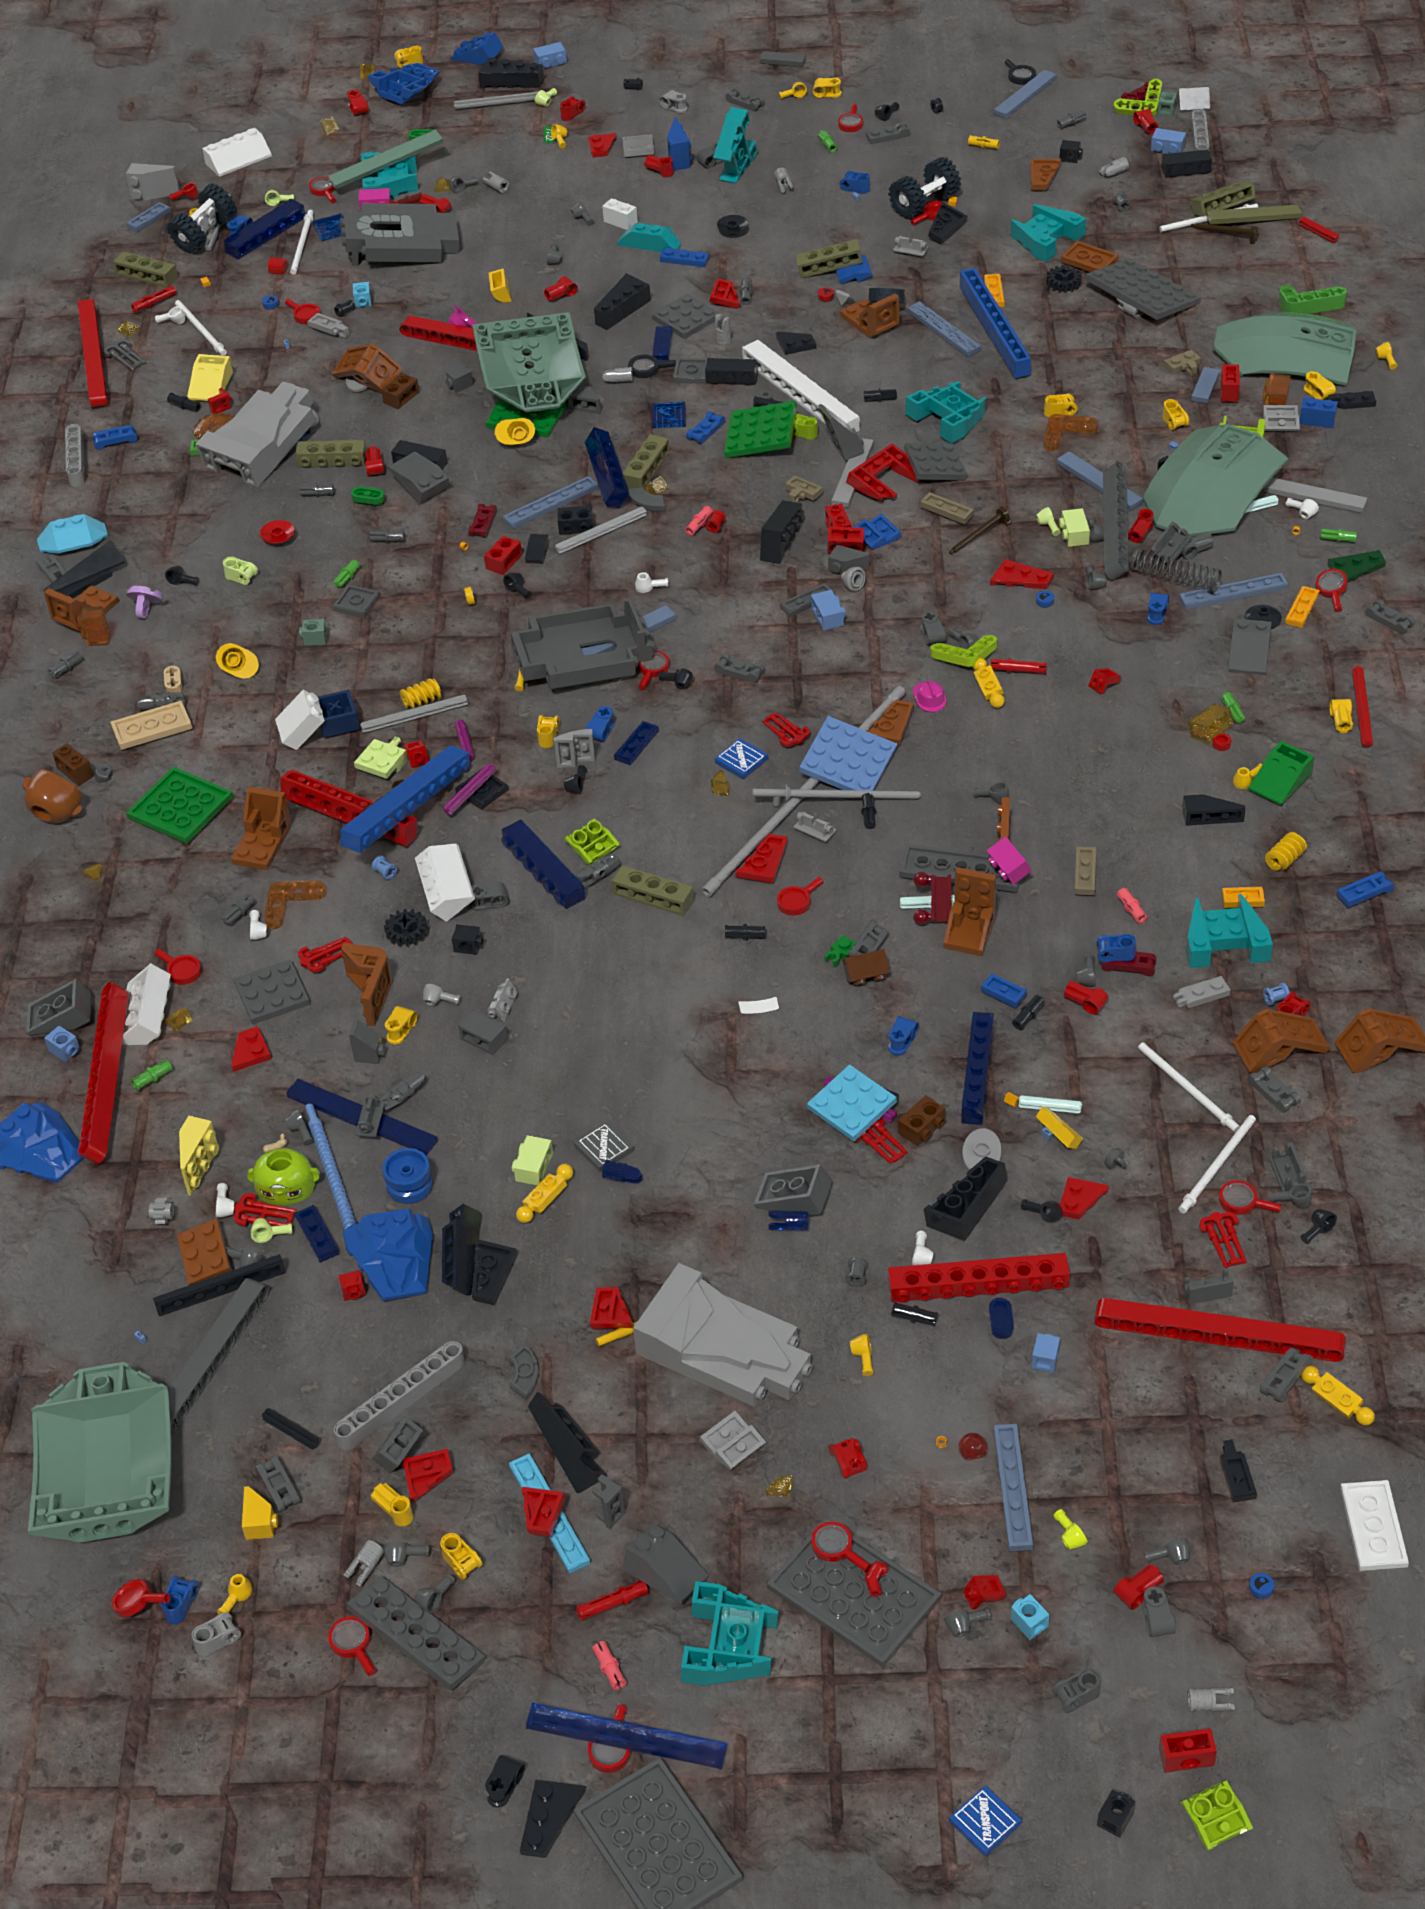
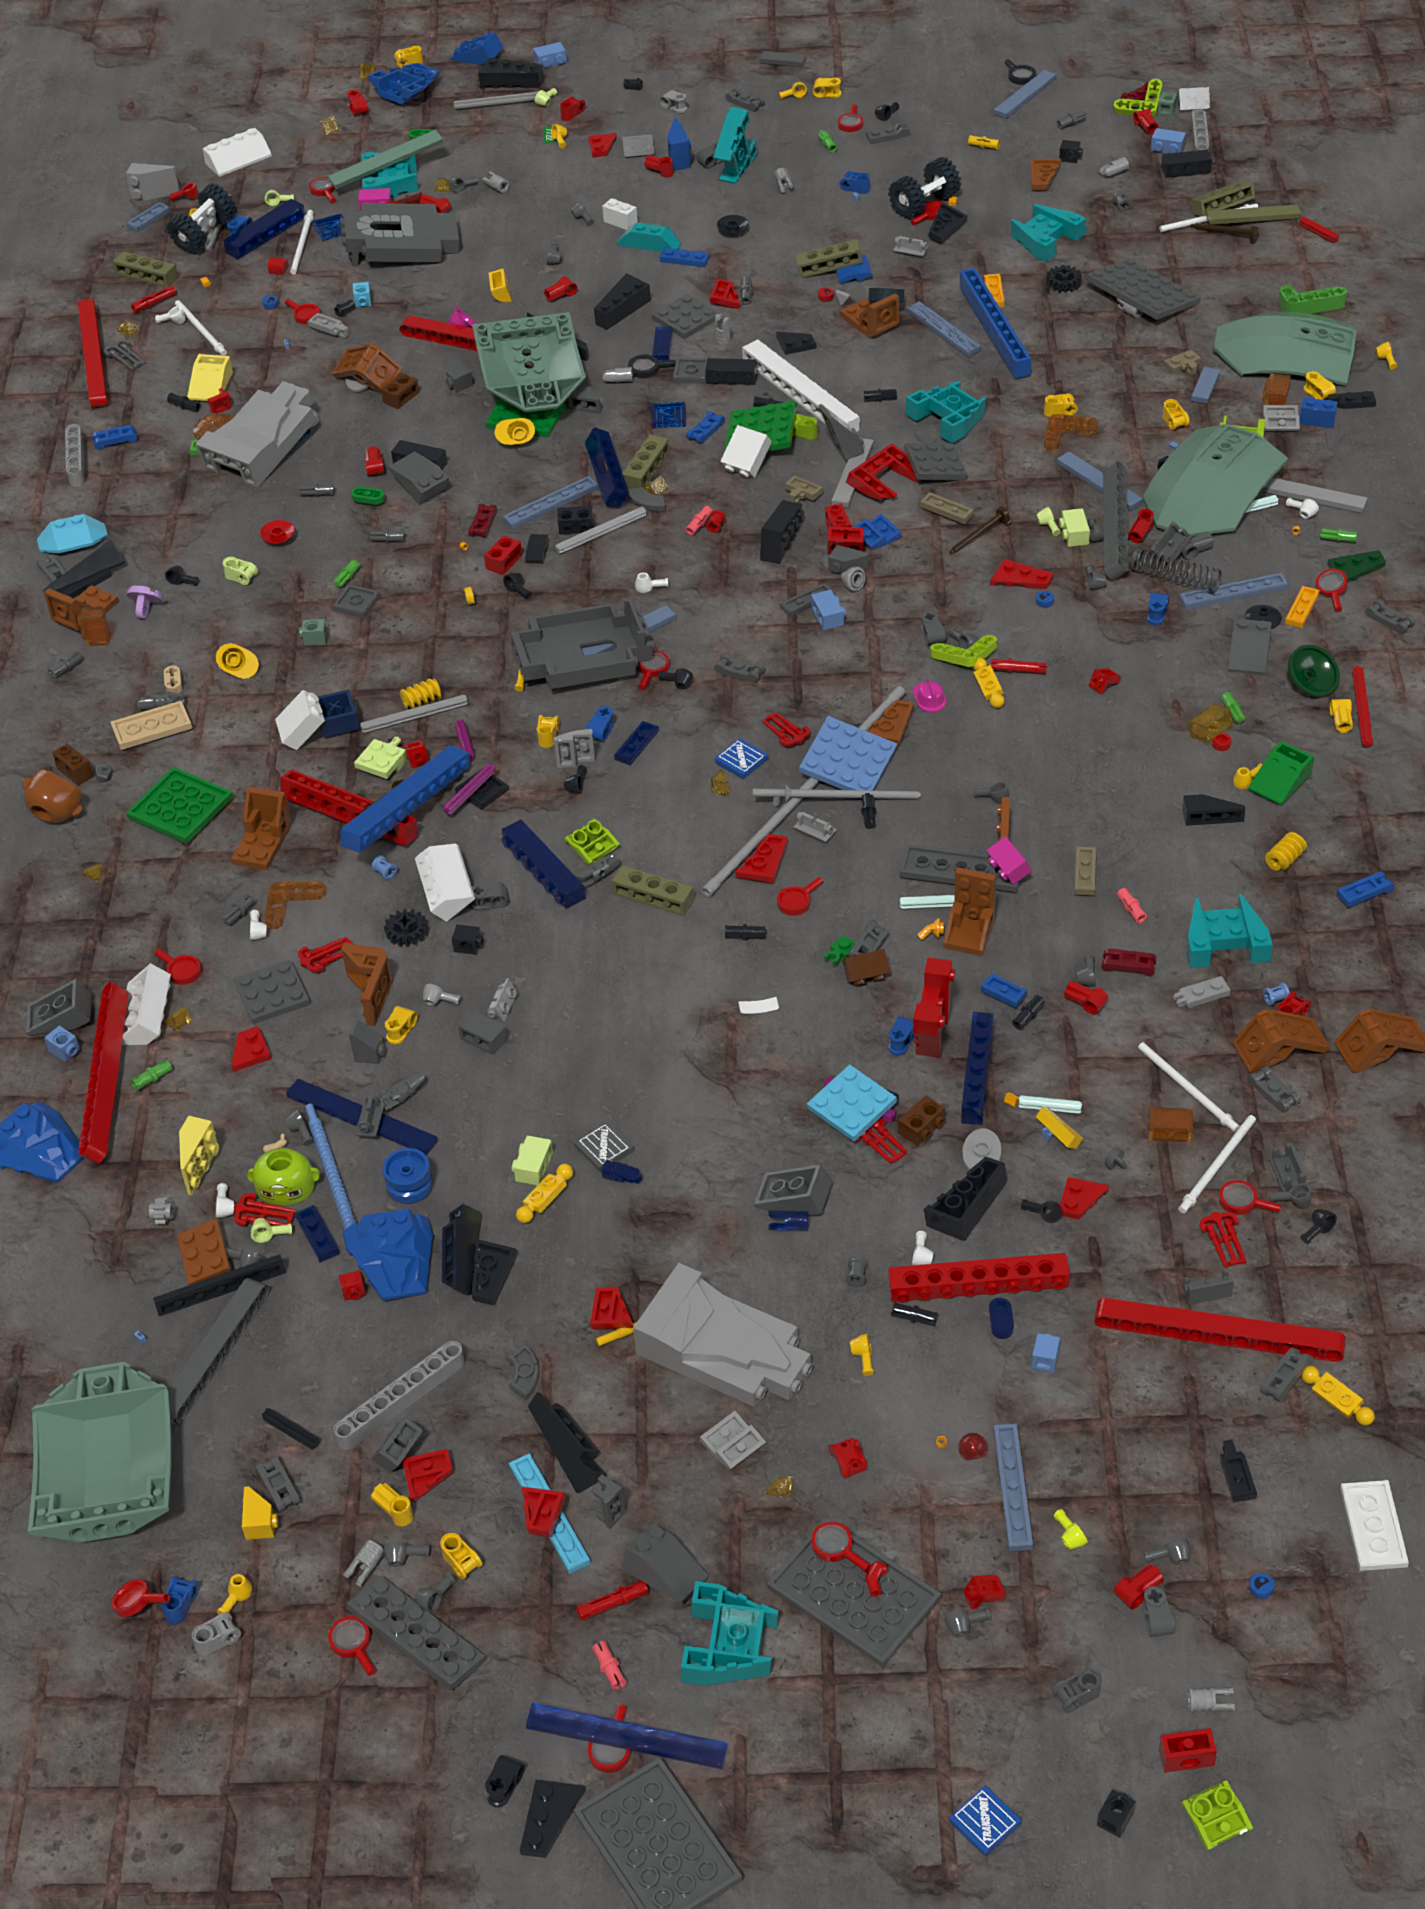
olive brick [296,440,366,468] -> none
dark red gear [913,872,951,925] -> none
black bush [930,98,943,113] -> none
medium azure brick [1011,1594,1049,1640] -> none
dark orange plate [1061,241,1119,272] -> none
blue piece [1096,934,1136,962] -> none
red brick [1221,364,1240,402] -> none
light orange plate [1222,887,1265,908] -> none
none -> white brick [720,425,772,478]
none -> red wedge [913,957,956,1058]
none -> light orange plate [917,918,944,940]
none -> clear orange brick [1148,1107,1193,1143]
none -> dark green dish [1288,645,1340,697]

